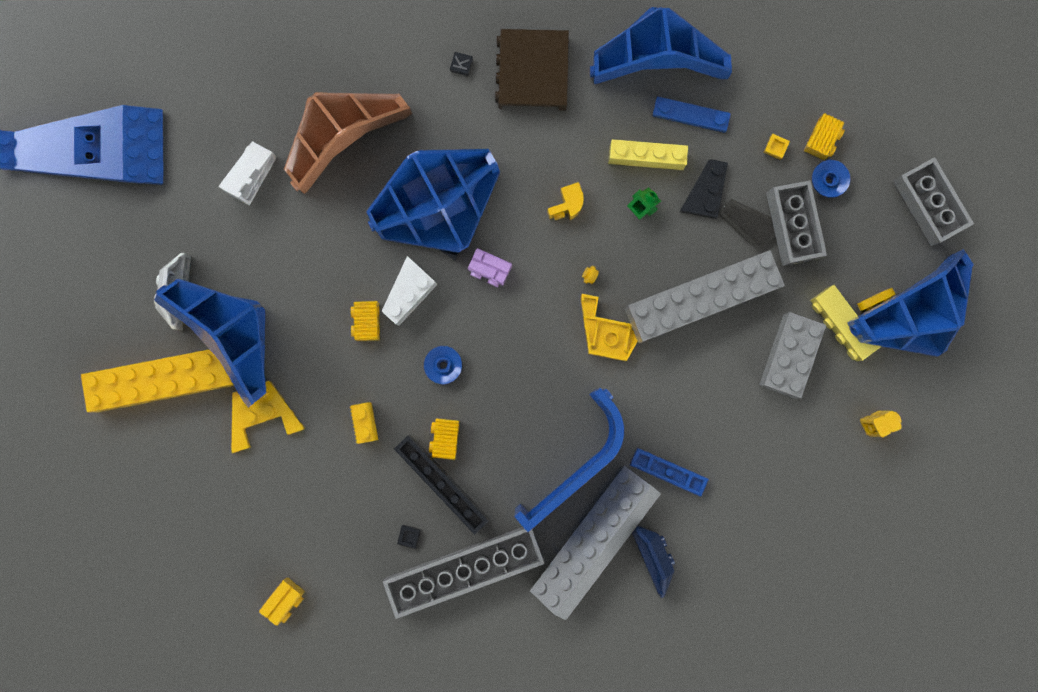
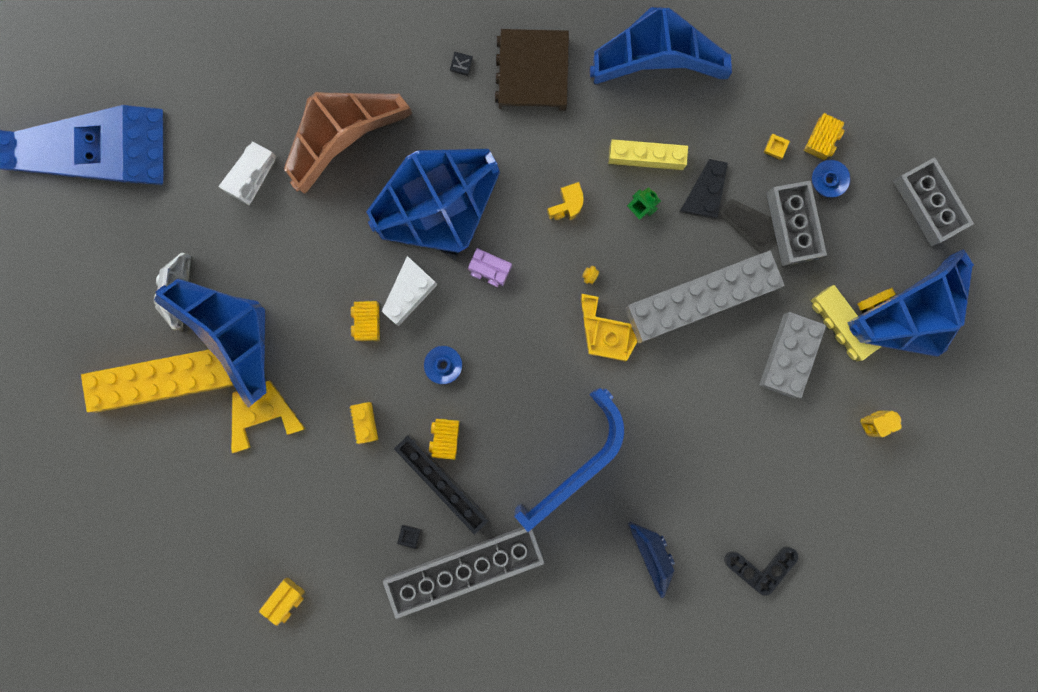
light grey brick [530,466,661,620] -> none
blue plate [630,448,709,497] -> none
blue plate [652,96,731,133] -> none
none -> black beam [724,547,798,596]

